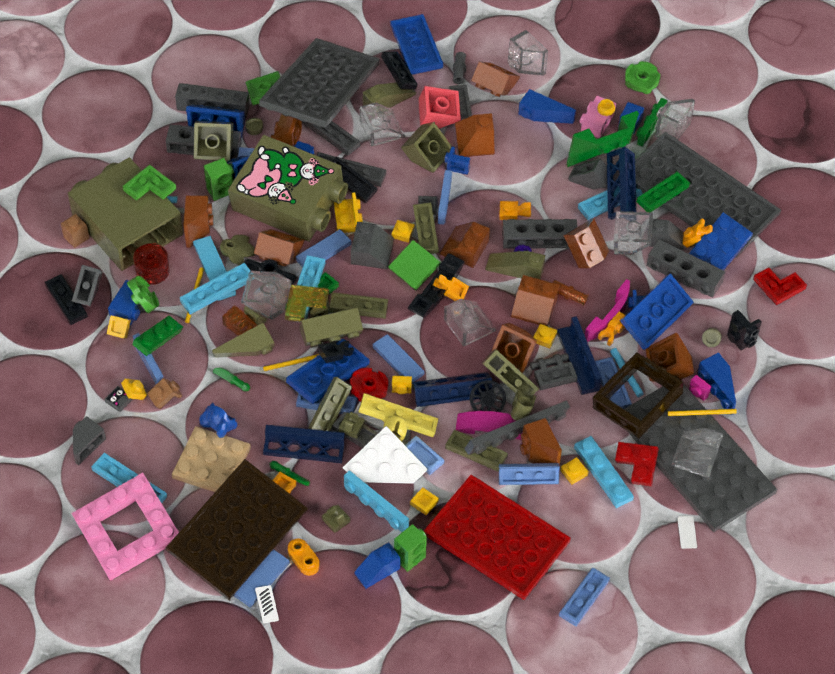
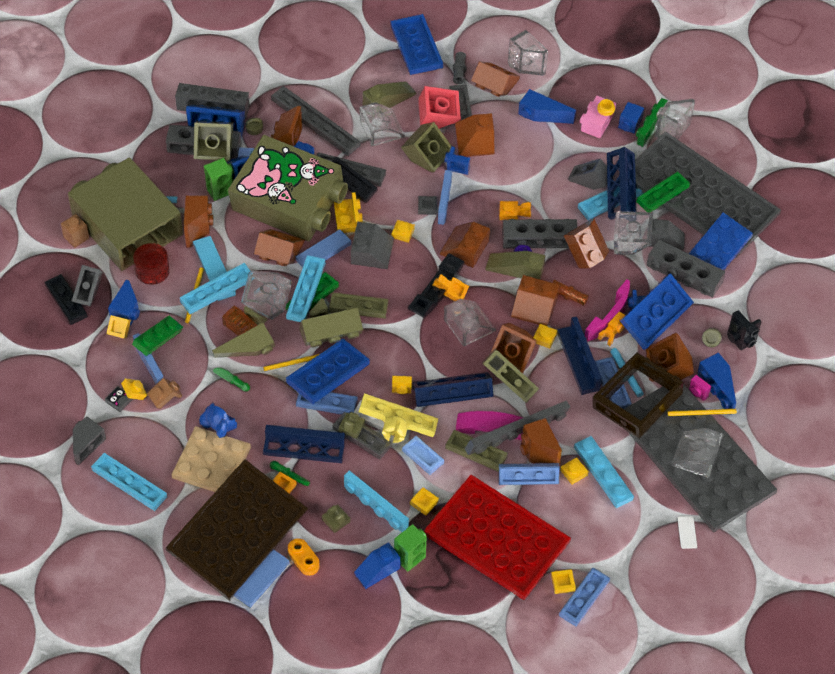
bright pink plate [71,473,179,581] -> none
bright green plate [123,165,176,201] -> none
bright green plate [127,276,159,313] -> none
olive plate [220,235,256,265] -> none
black axle [244,259,297,285] -> none
bright green tile [245,71,280,106] -> none
white sticker [255,585,279,623] -> none
dark grey plate [259,38,380,128] -> none
clear yellow plate [285,285,329,322] -> none
olive plate [308,377,352,431] -> none
black plate [317,341,354,363] -> none
white plate [343,426,428,484] -> none
red plate [349,368,389,402] -> none
medium blue tile [373,334,424,382] -> none
black tile [381,52,418,89] -> none
bright green tile [388,240,441,291] -> none
olive plate [413,202,439,254] -> none
black wheel [469,380,506,412] -> none
olive piece [510,389,536,421] -> none
dark grey plate [530,353,577,391] -> none
green slope [566,111,639,167] -> none
red plate [615,442,659,486] -> none
bright green plate [625,61,660,94] -> none
light orange plate [682,218,713,248] -> none
red plate [753,267,807,305] -> none
none -> yellow plate [551,569,576,594]

